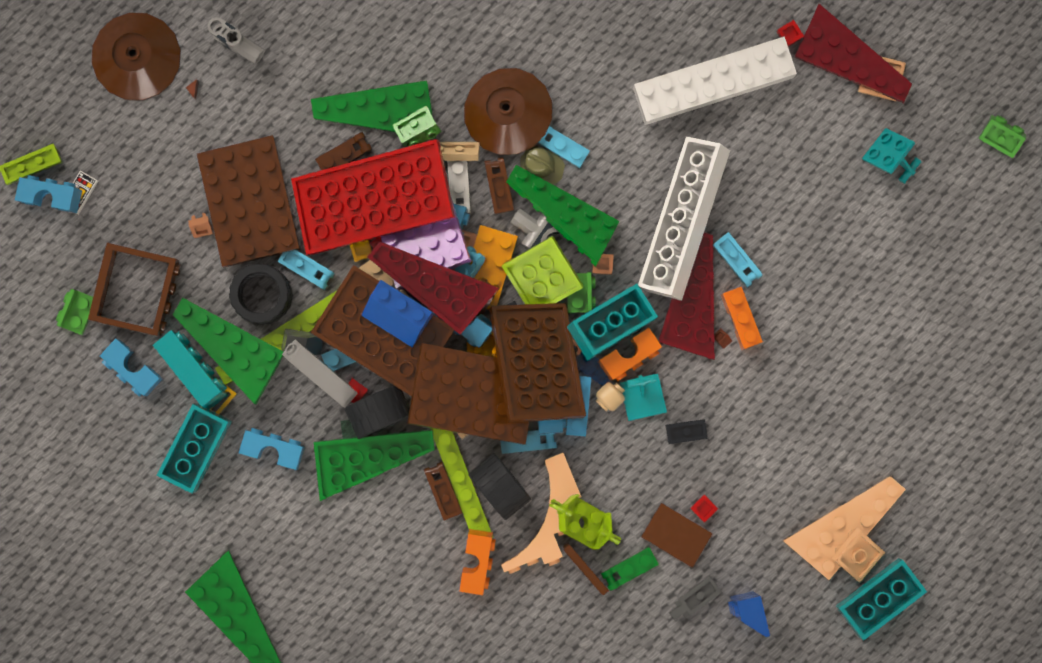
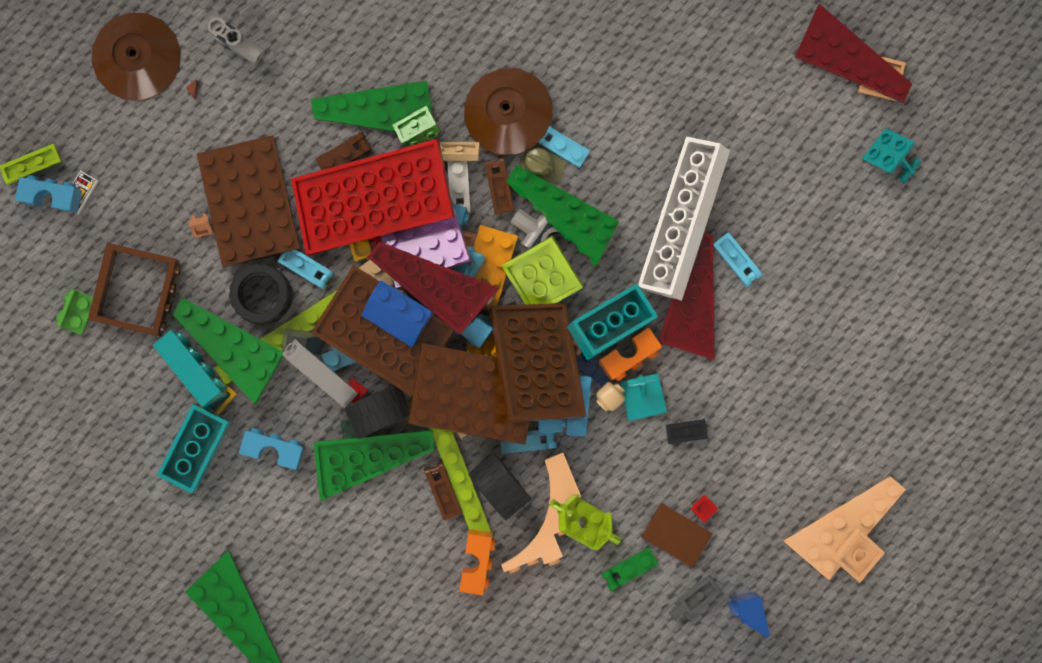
dark azure arch [100,338,163,396] -> none
reddish brown tile [563,543,609,595] -> none
bright green bracket [567,272,596,313] -> none
nougat tile [592,254,614,275] -> none
white brick [633,36,797,125] -> none
copper piece [714,328,732,349] -> none
orange arch [721,286,763,350] -> none
red plate [776,20,804,47] -> none
teal brick [835,558,927,640] -> none
bright green bracket [979,115,1026,158] -> none

